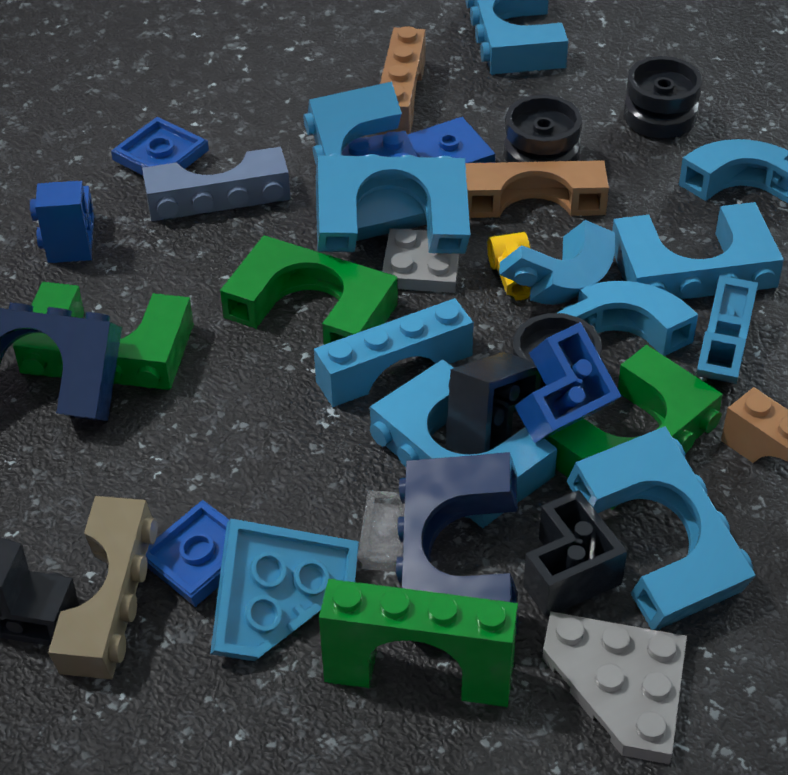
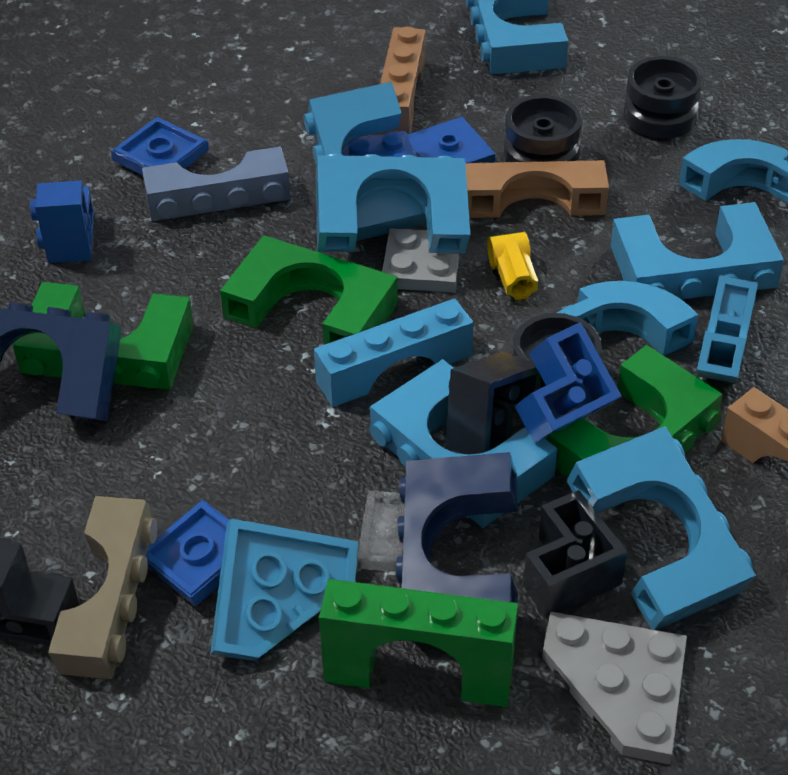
dark azure arch [499,220,615,305] -> none

